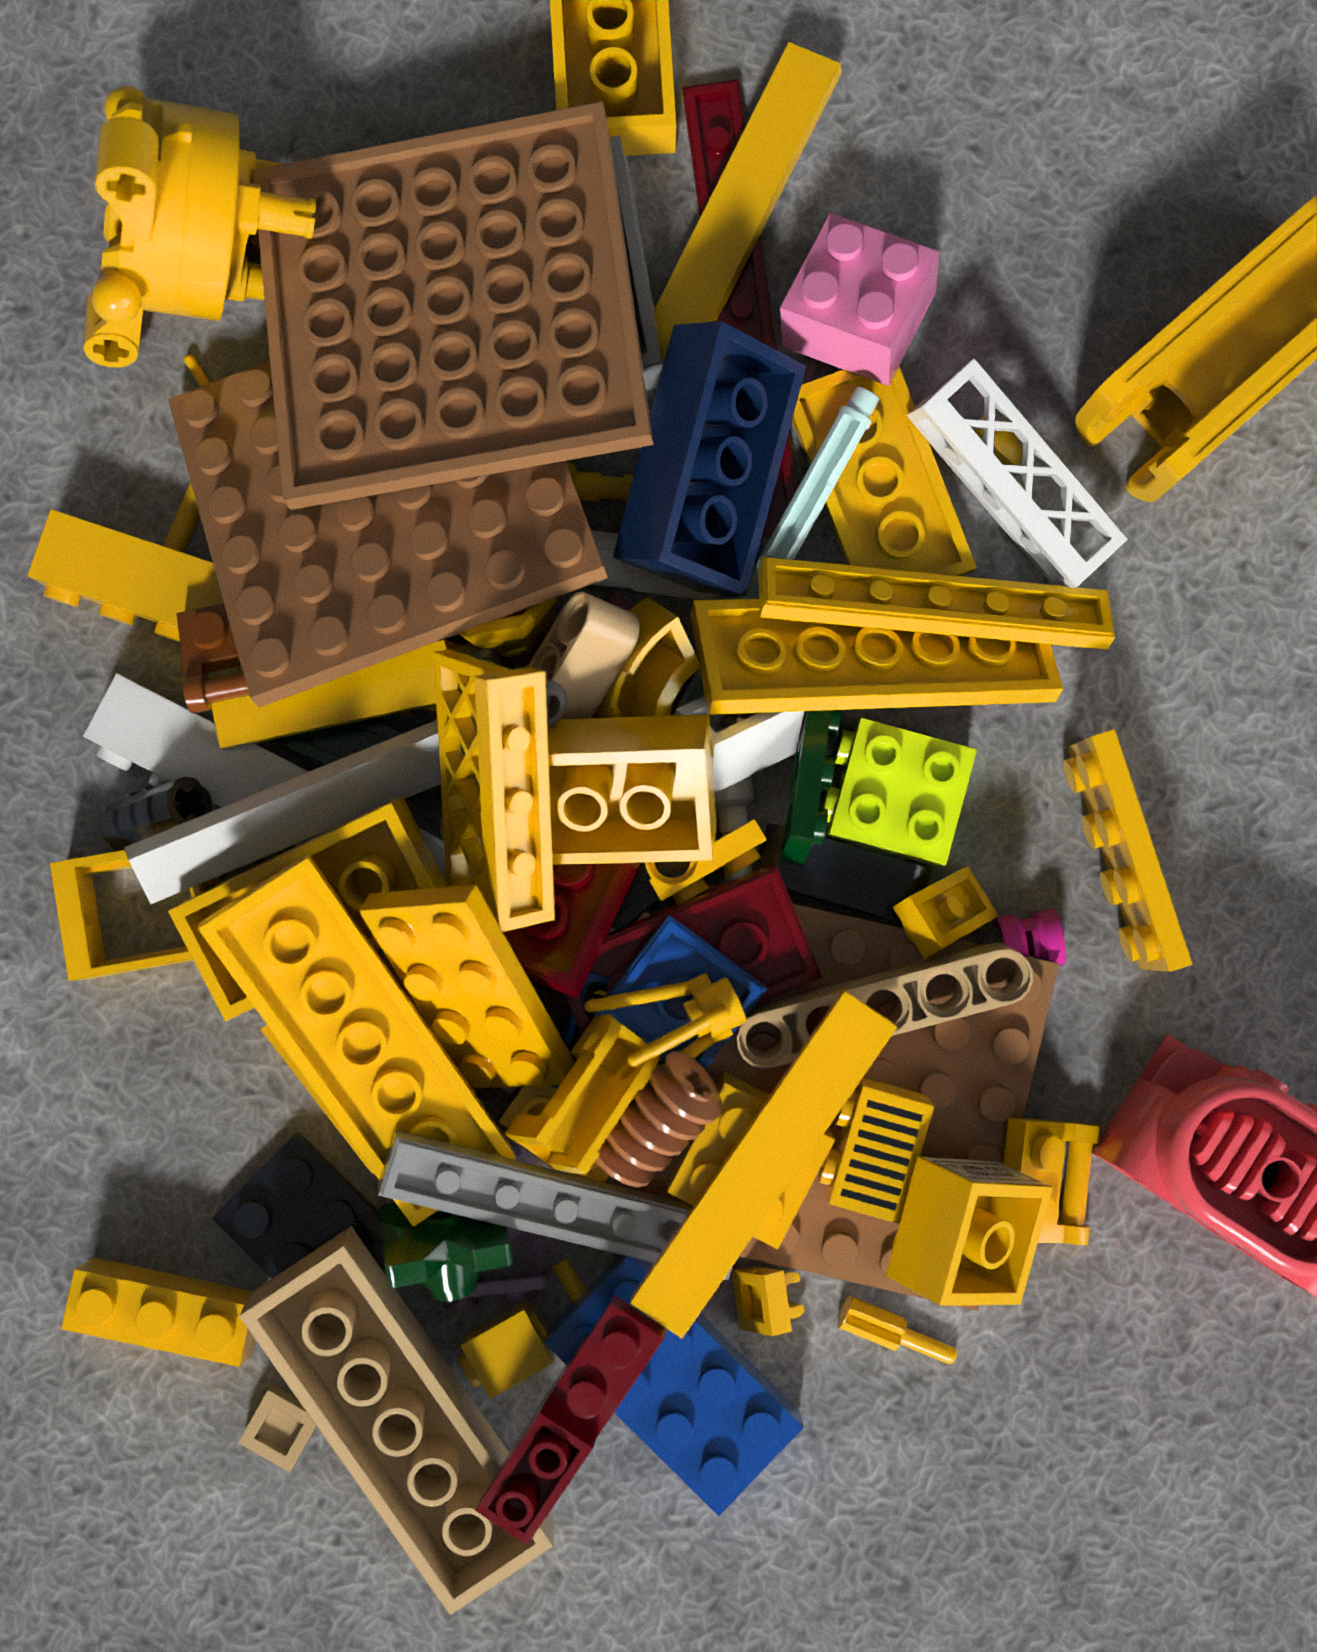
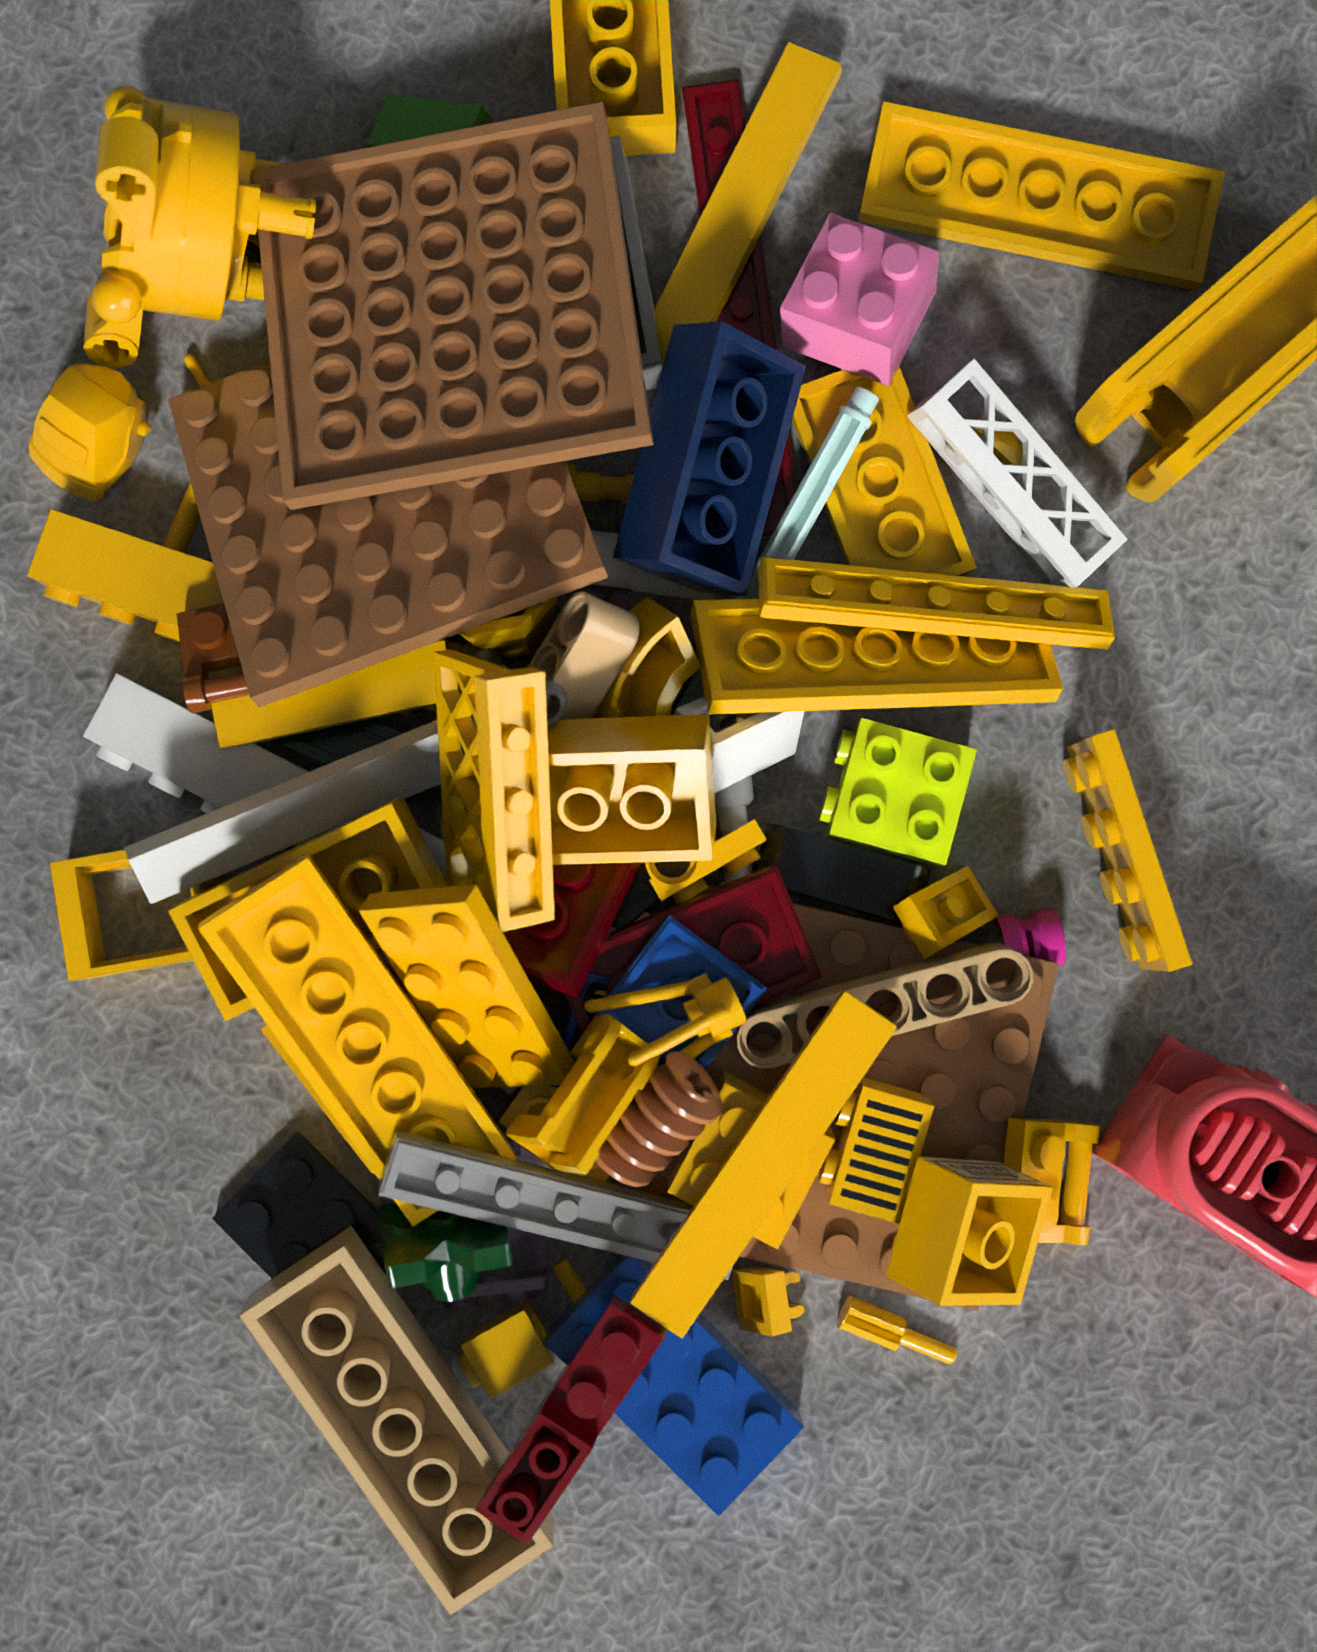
yellow brick [61,1257,256,1367] -> none
black axle [99,776,213,851] -> none
tan plate [238,1384,317,1473] -> none
dark green plate [780,710,842,864] -> none
none -> yellow helmet [29,363,152,503]
none -> bright green tile [366,95,491,148]
none -> yellow plate [858,101,1225,291]

